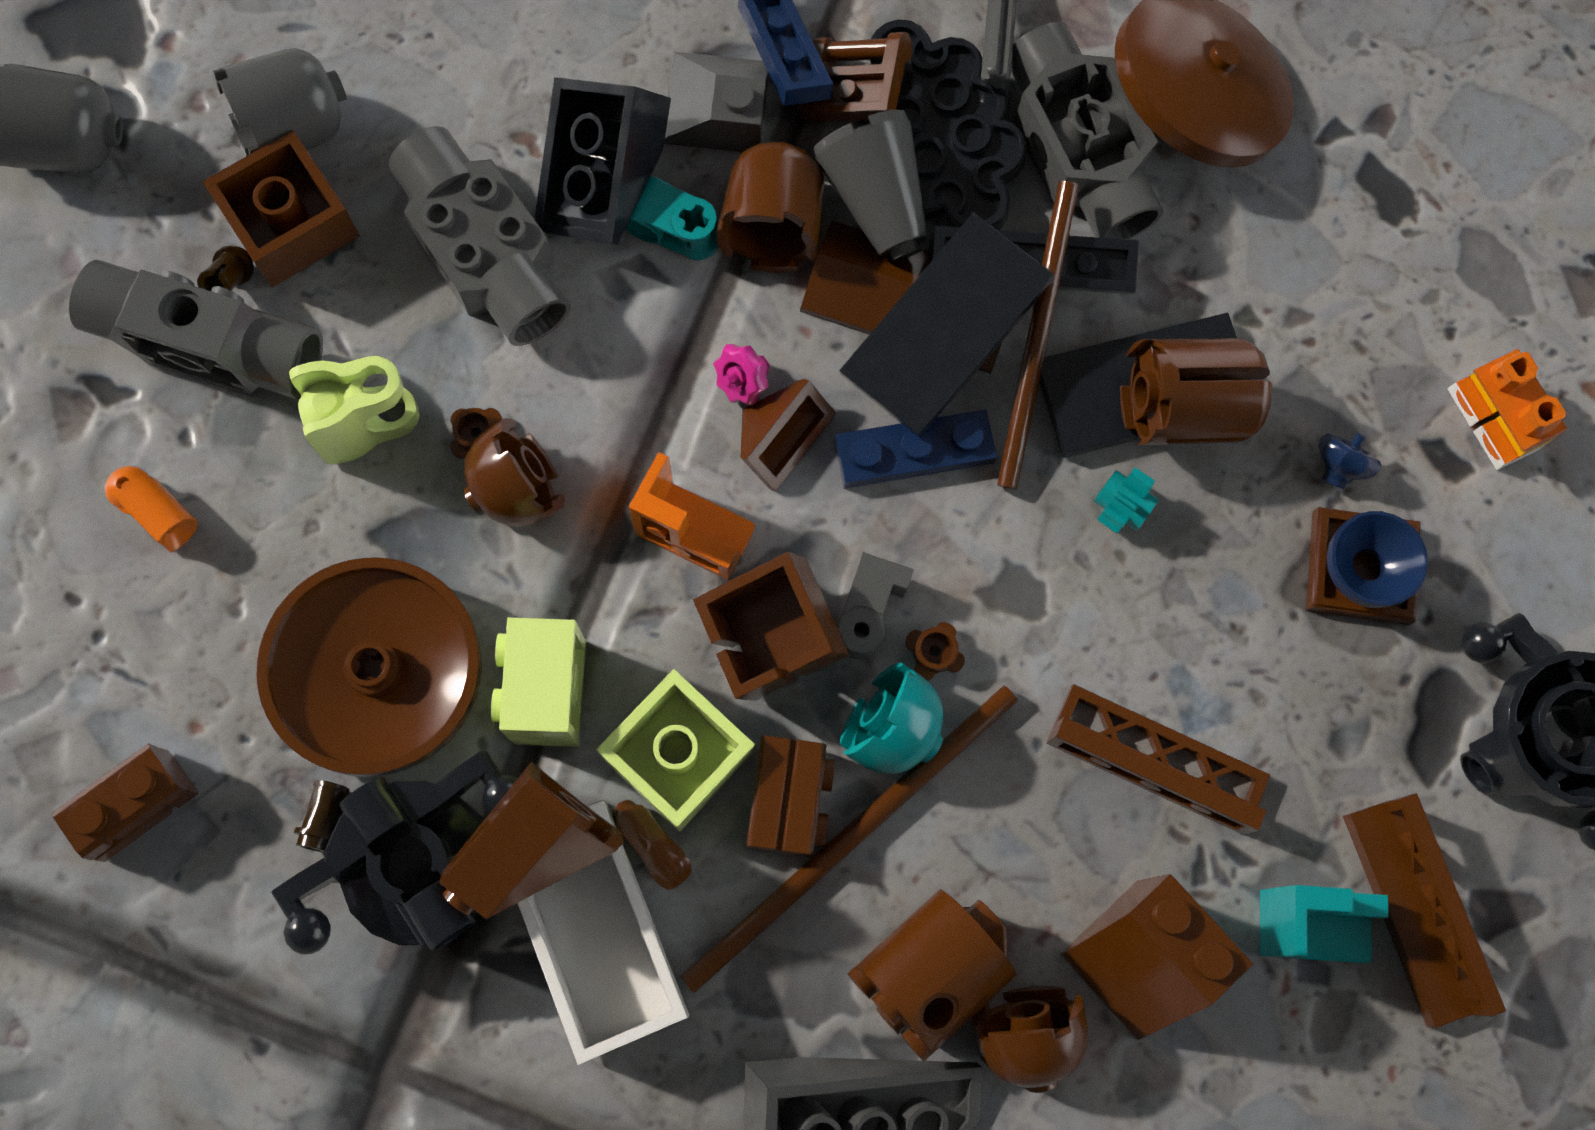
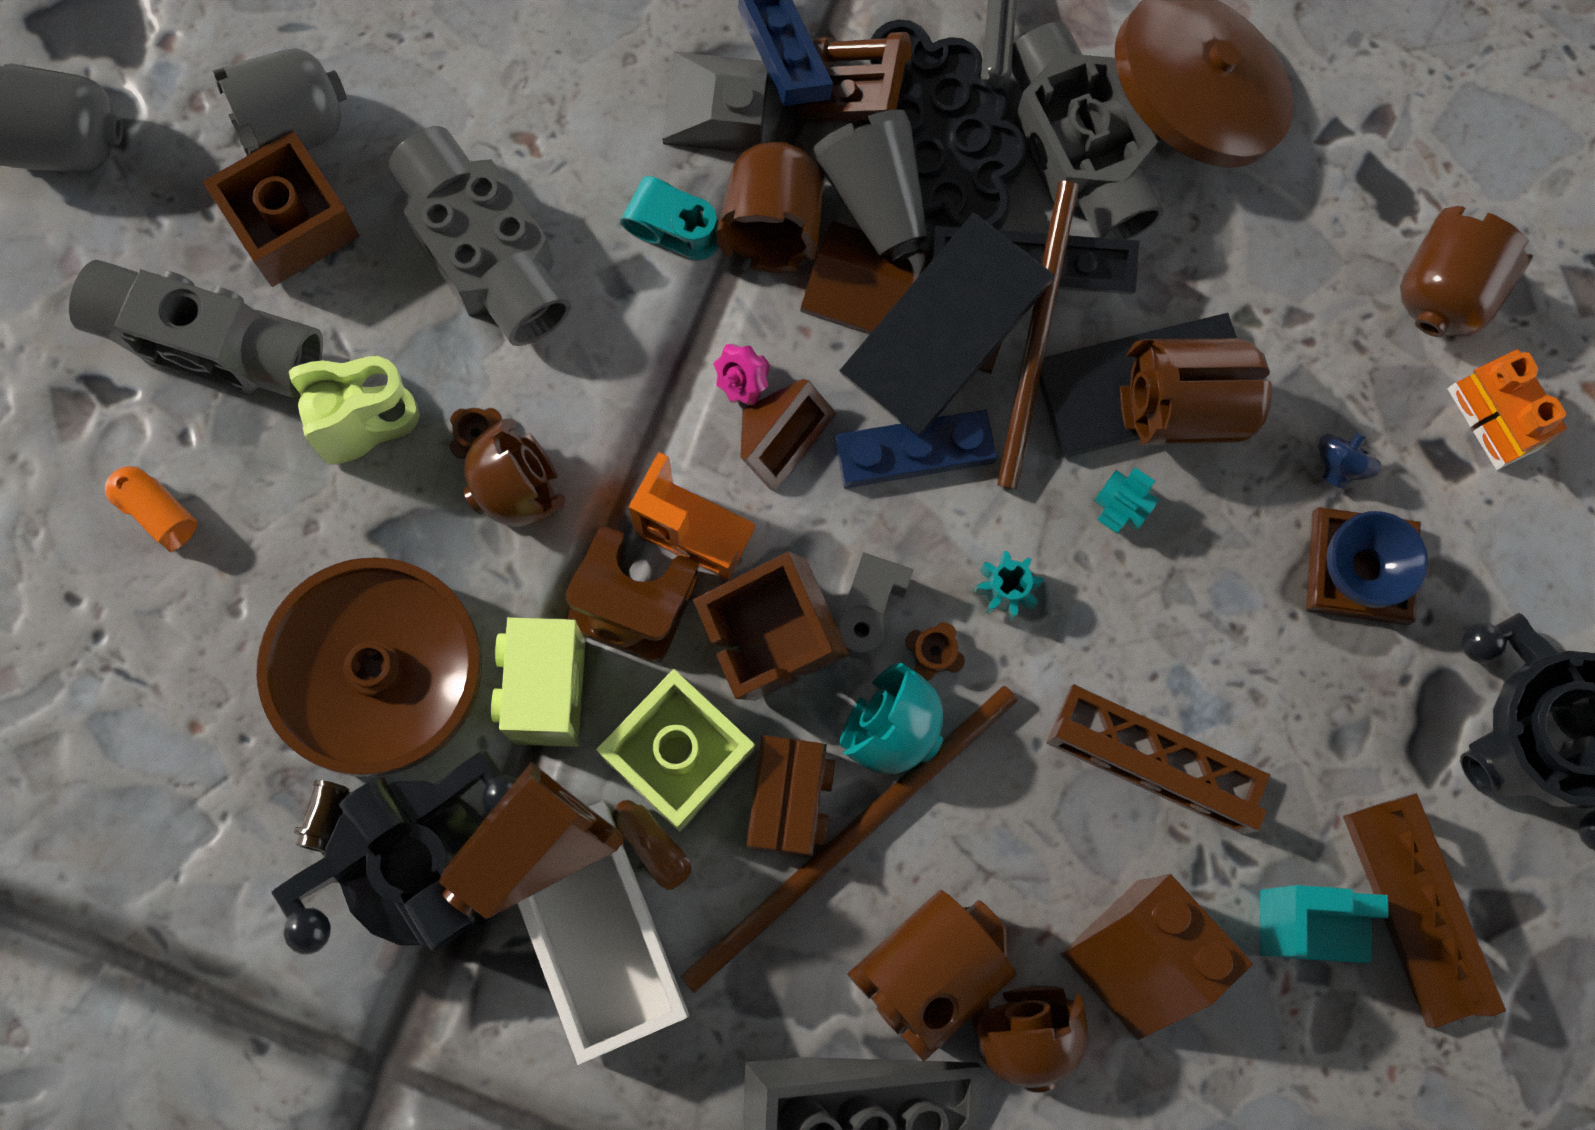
reddish brown brick [51,743,199,862] -> none
dark brown pin [197,245,254,291] -> none
black slope [534,77,671,245] -> none
none -> reddish brown piece [566,526,699,663]
none -> teal gear [974,551,1044,621]
none -> reddish brown cylinder [1400,206,1533,337]

